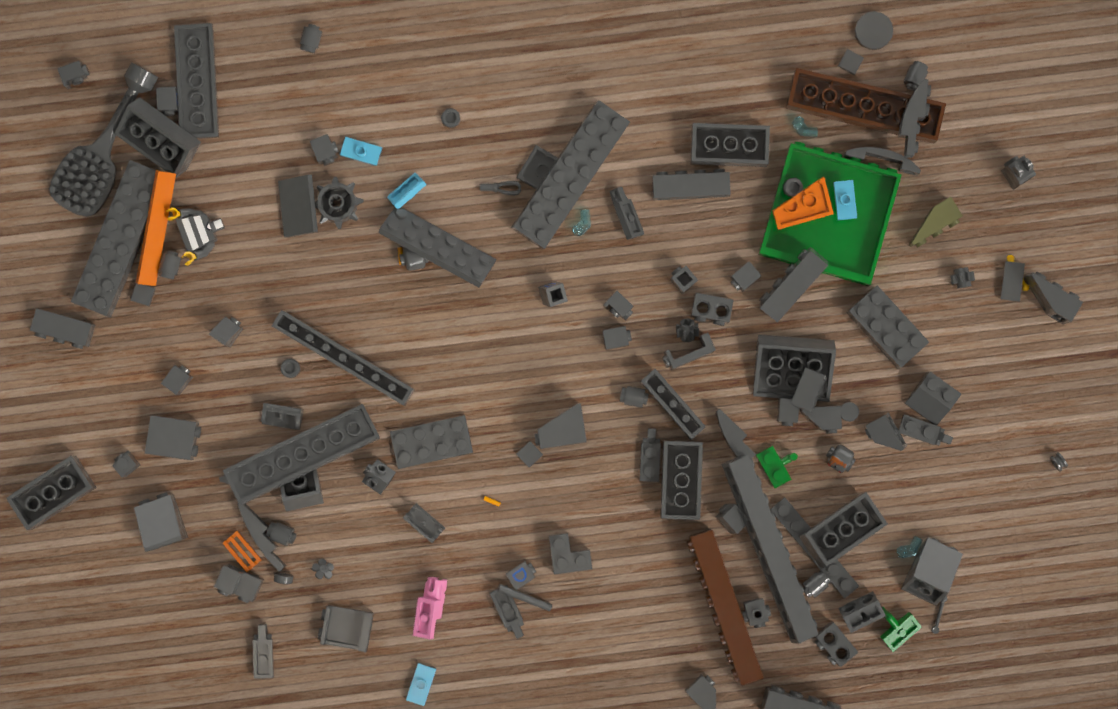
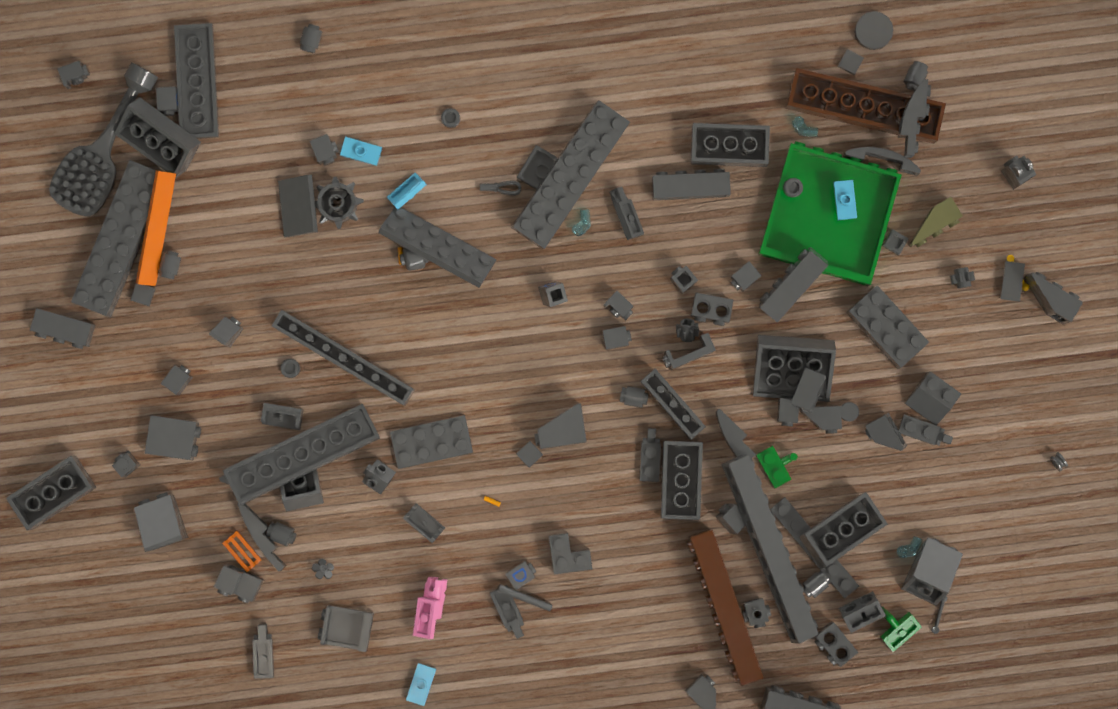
dark grey torso [166,208,225,266] -> none
dark grey tile [274,573,294,584] -> none
orange wing [772,177,834,230] -> none
dark grey head [826,444,856,473] -> none
none -> dark grey tile [882,229,909,256]

